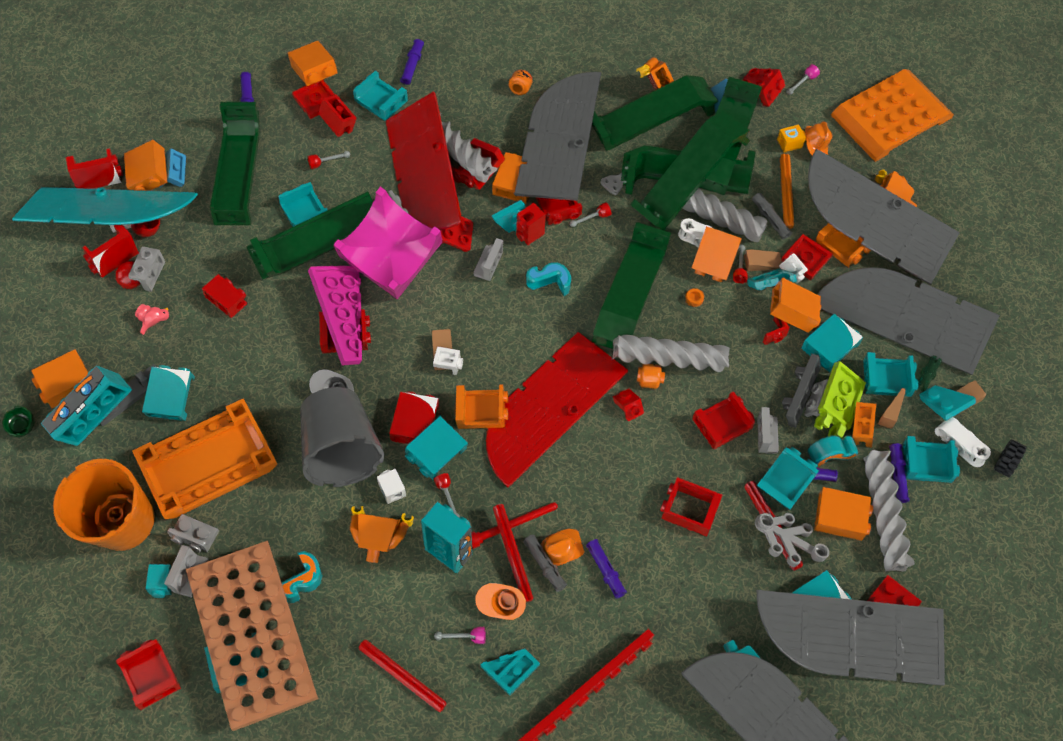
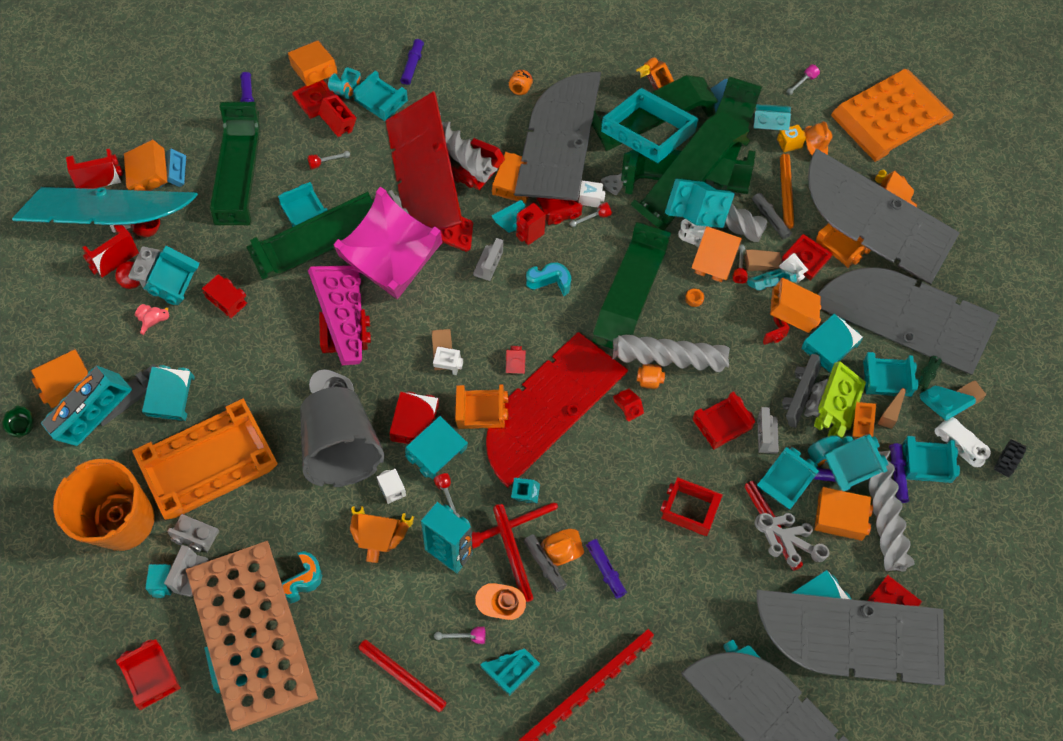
red bracket [743,68,786,107] -> none
none -> teal panel [143,246,200,305]
none -> teal animal [328,67,361,99]
none -> bracket [506,346,526,374]
none -> teal brick [511,478,540,504]
none -> white brick [579,181,606,207]
none -> teal window [601,88,698,163]
none -> teal bracket [665,179,735,228]
none -> teal panel [754,104,791,131]
none -> teal panel [823,434,889,491]

